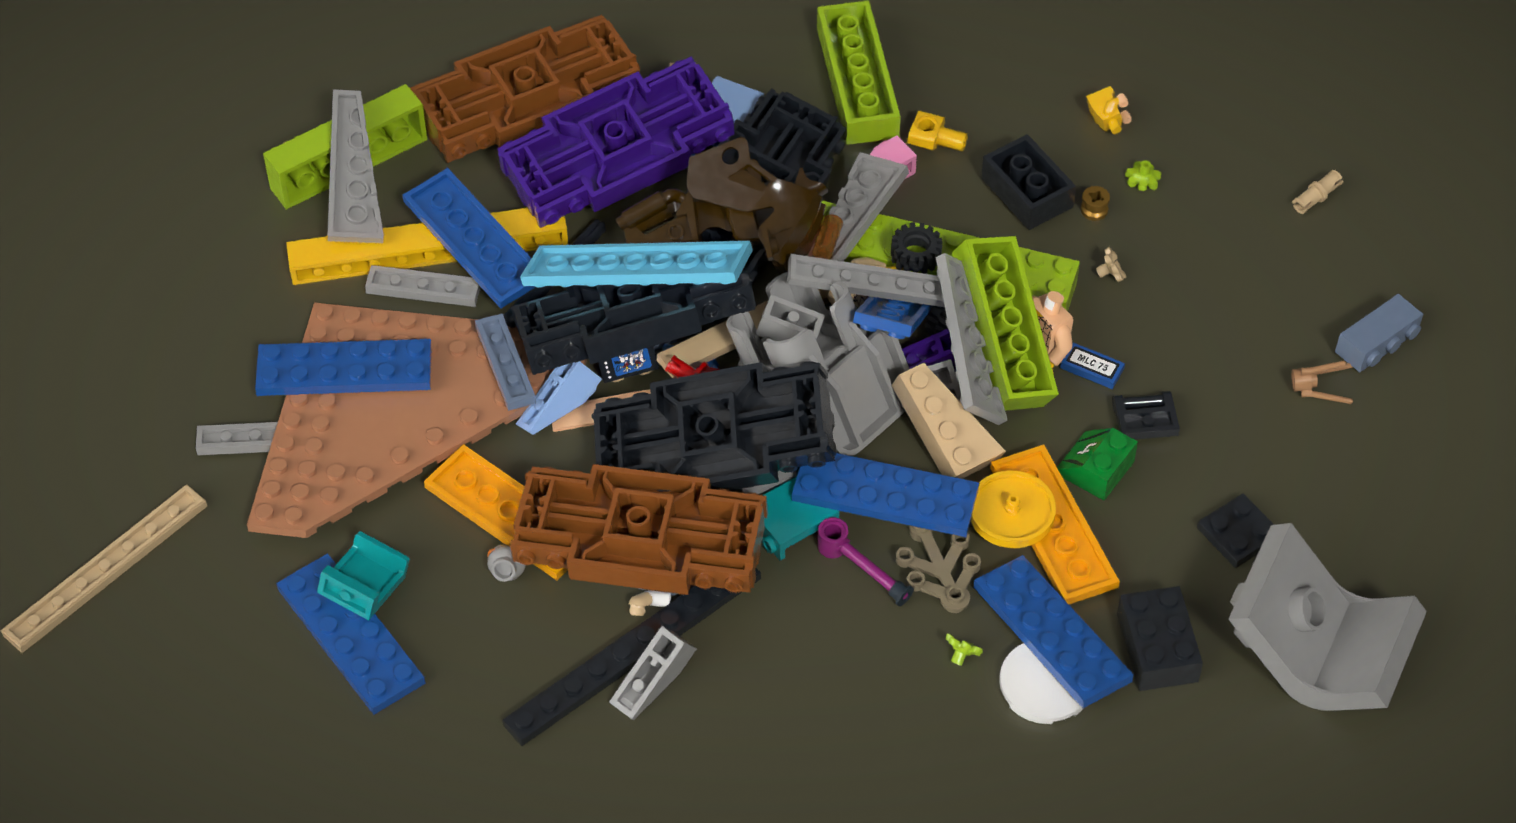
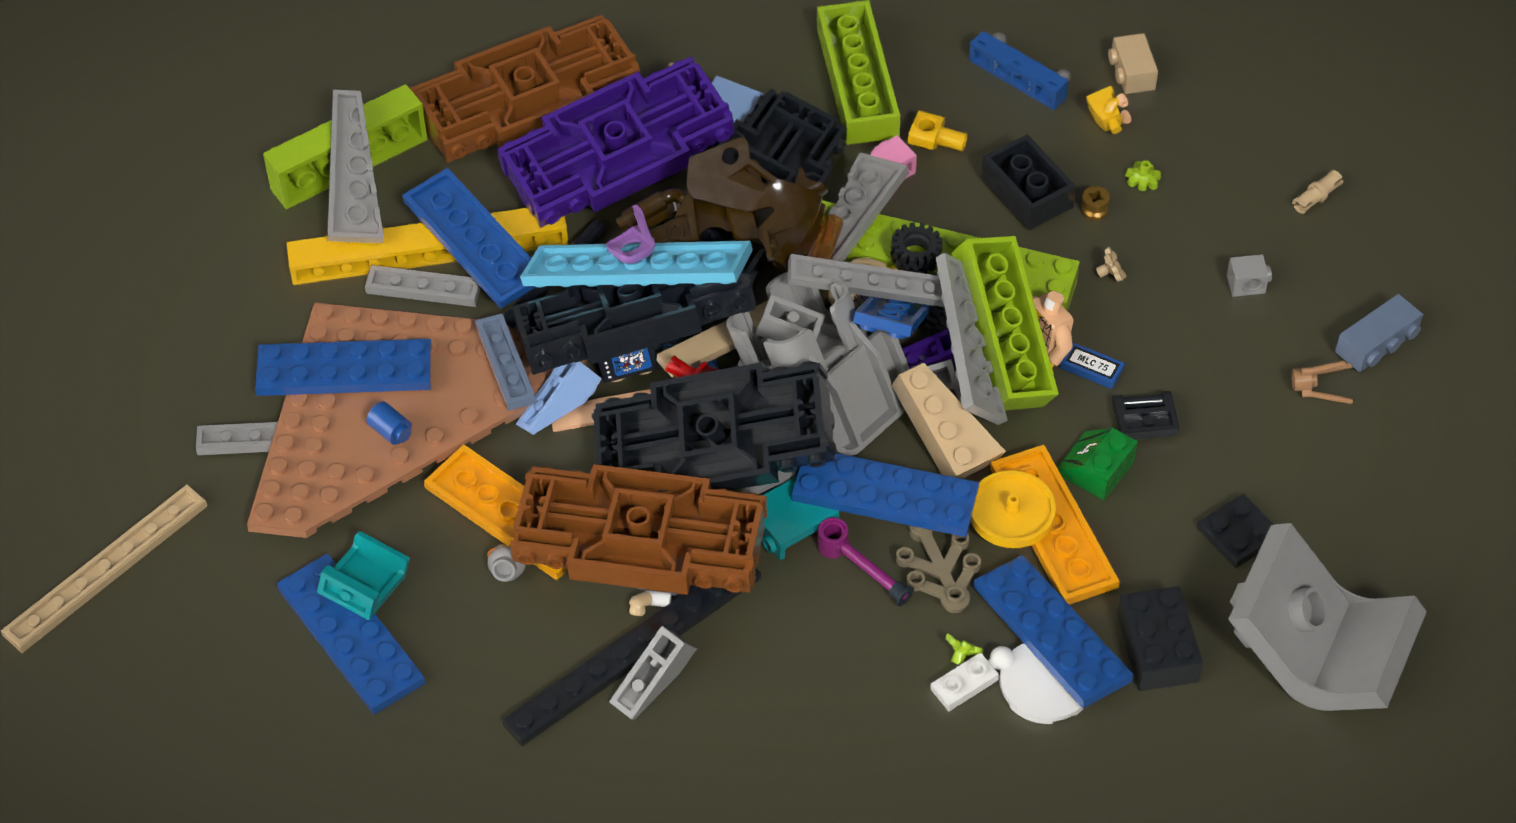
none -> blue brick [366,401,412,445]
none -> medium lavender piece [606,205,656,264]
none -> white plate [931,646,1014,712]
none -> blue piece [969,31,1071,110]
none -> tan brick [1108,33,1158,94]
none -> light grey brick [1227,254,1272,297]

